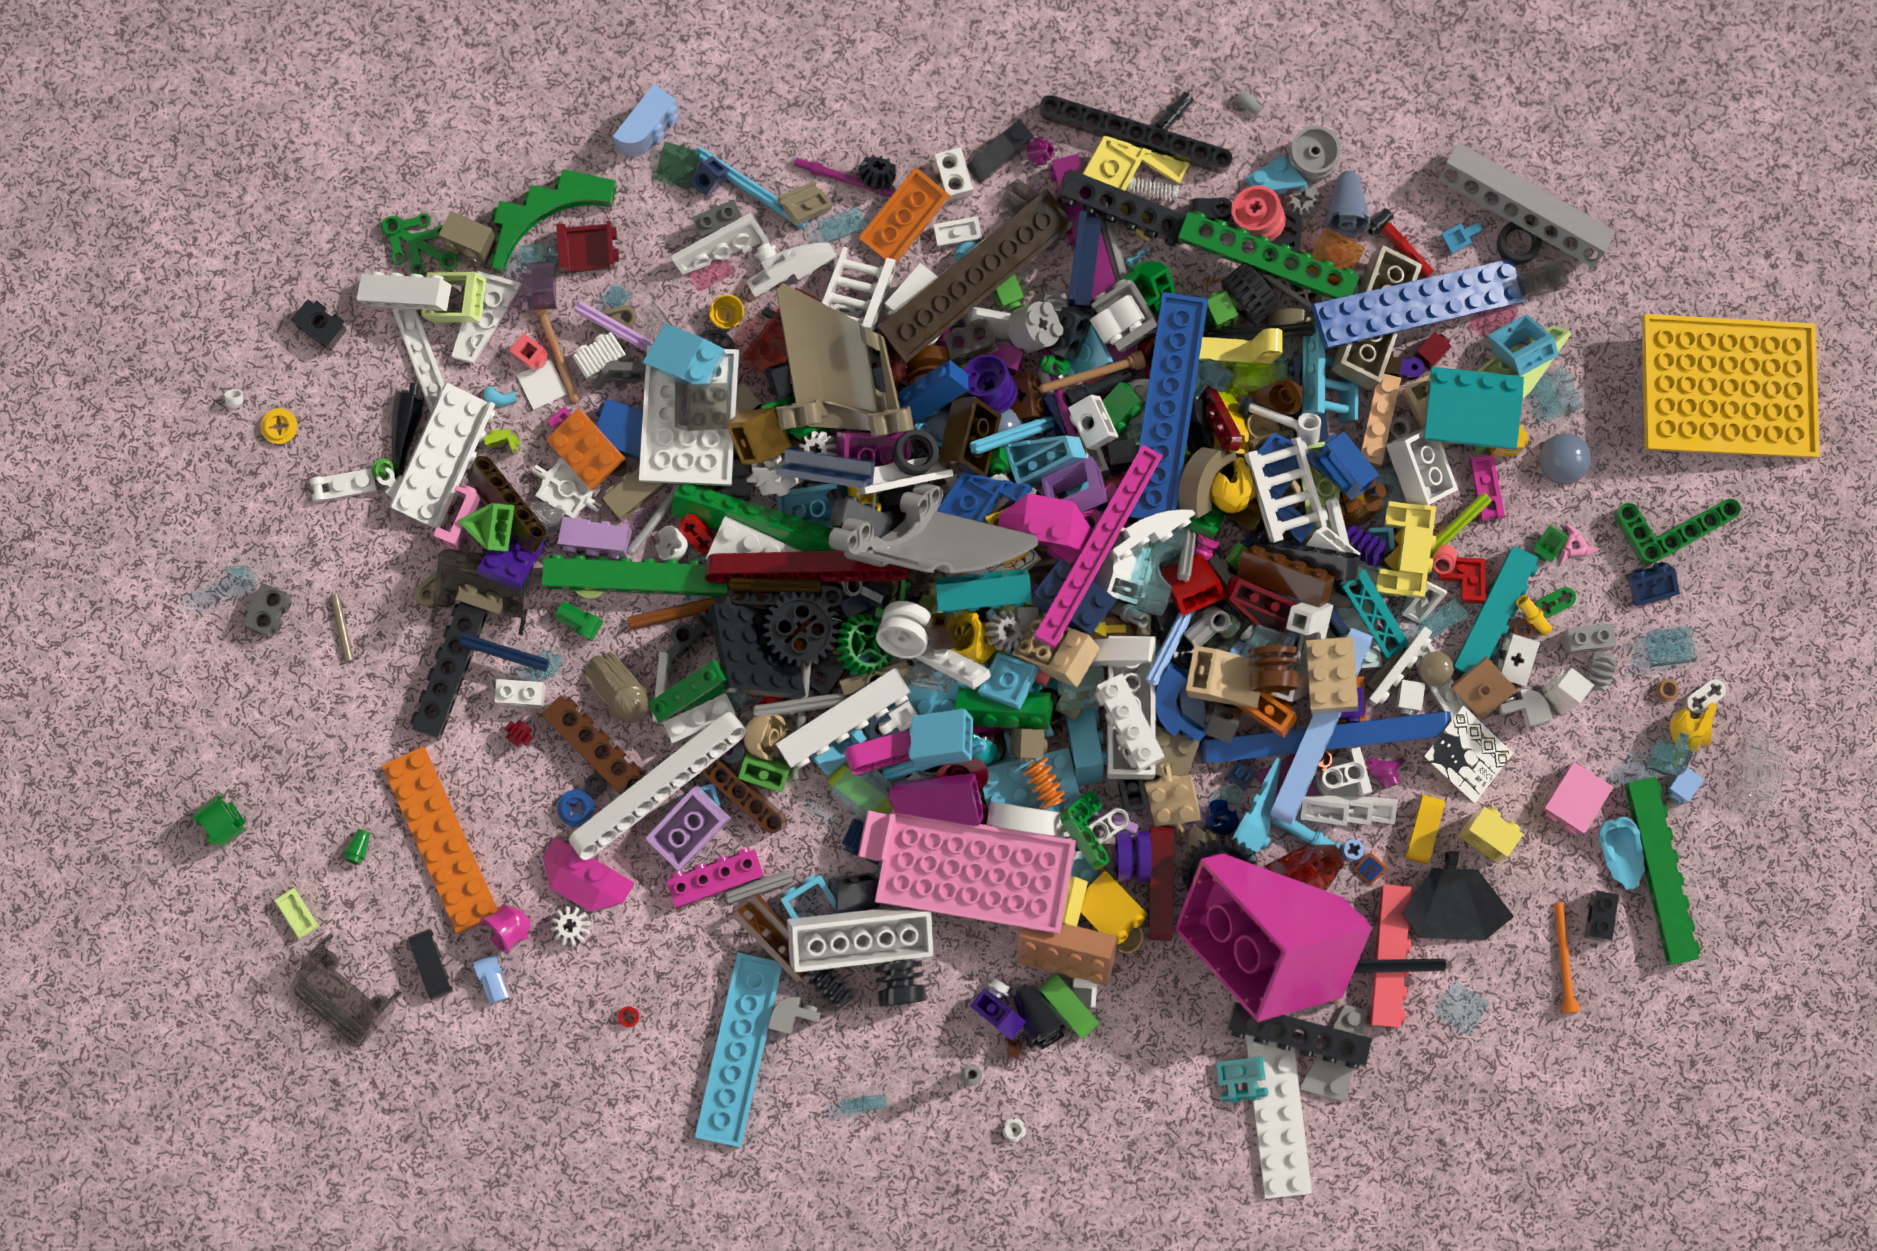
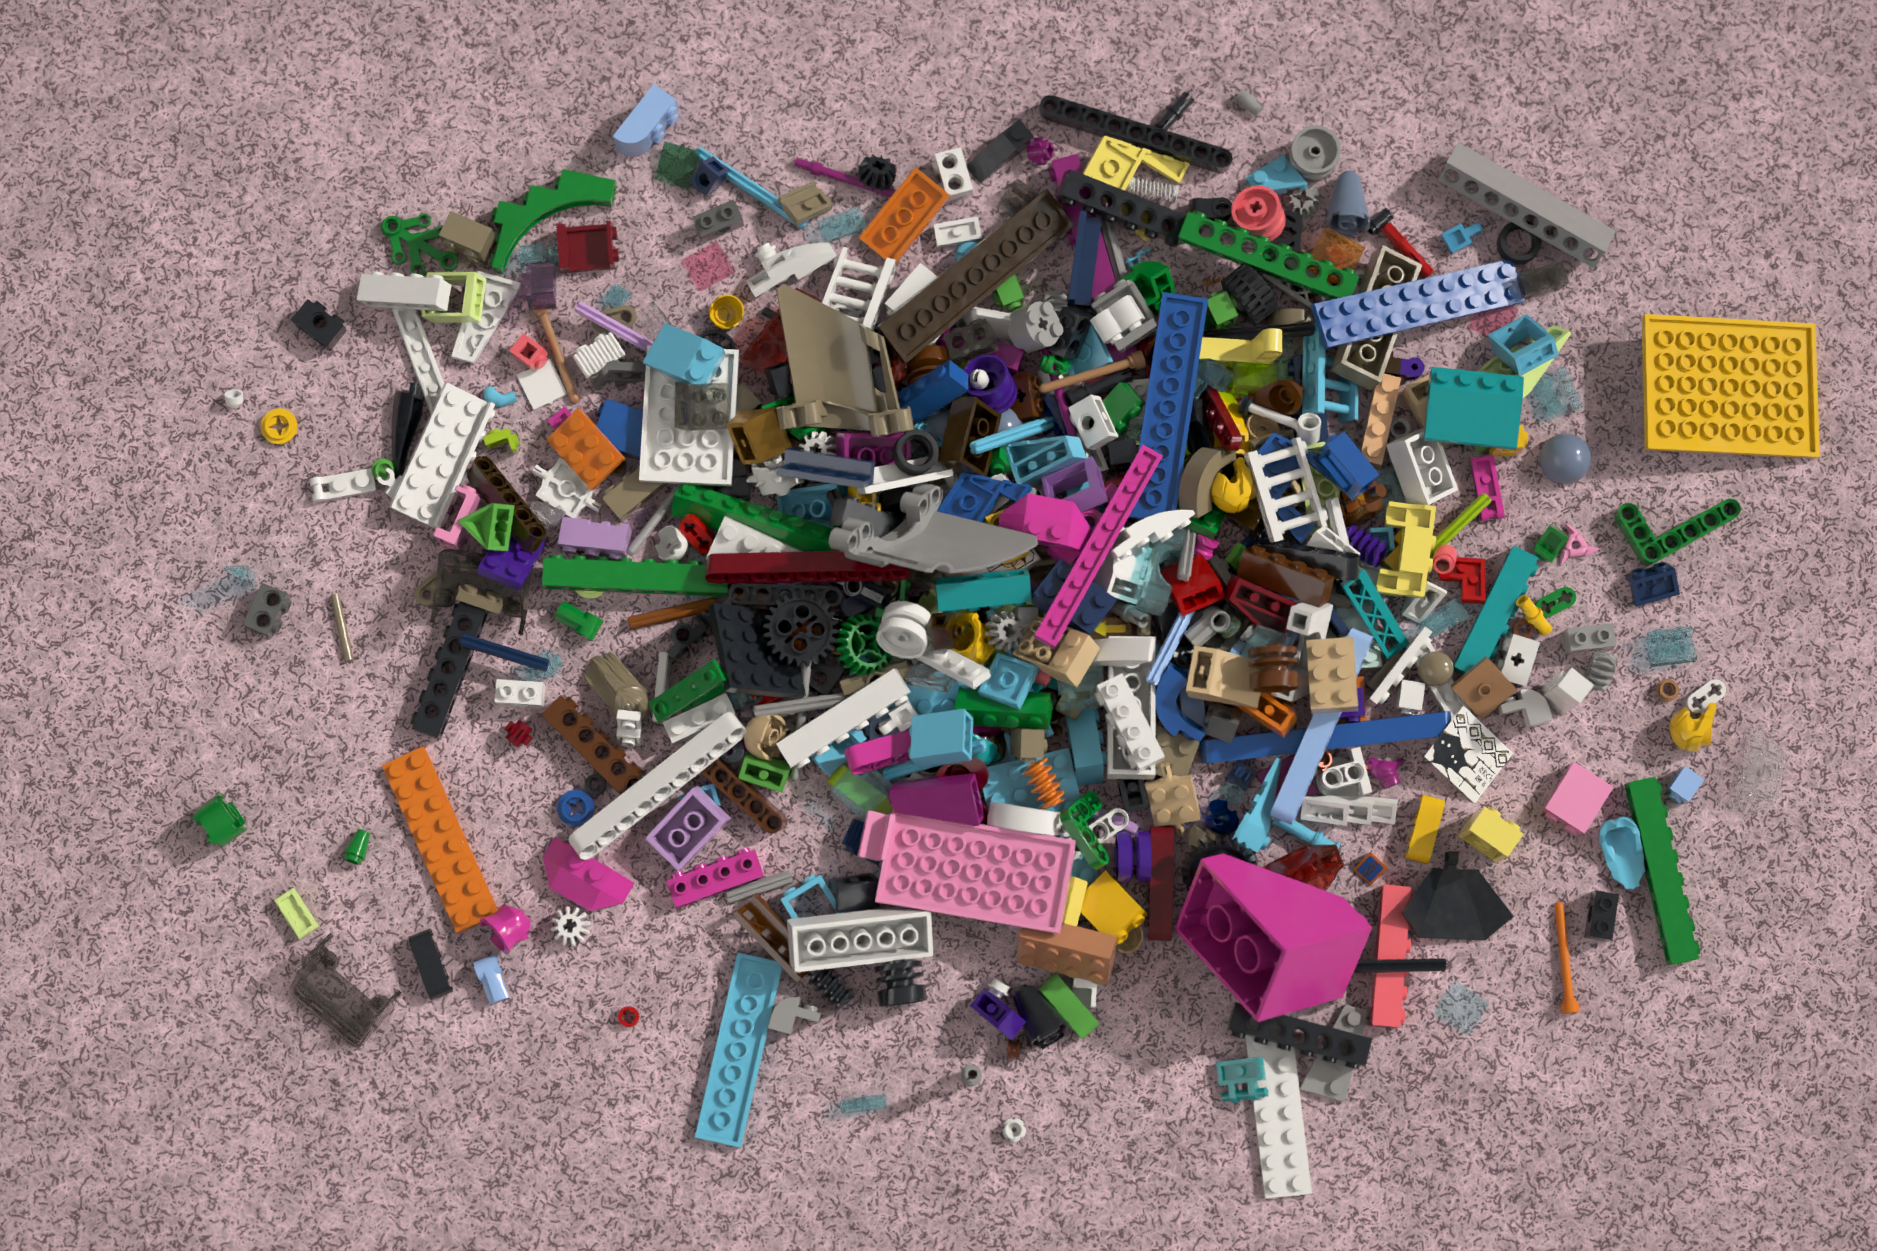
white wing [671,213,770,275] -> none
dark brown axle [729,578,822,592] -> none
light blue bush [1341,839,1364,862] -> none
dark red brick [1414,332,1452,371] -> none
clear light blue brick [1647,732,1693,776] -> none
none -> white slope [616,710,642,748]
none -> white hinge [970,369,989,390]

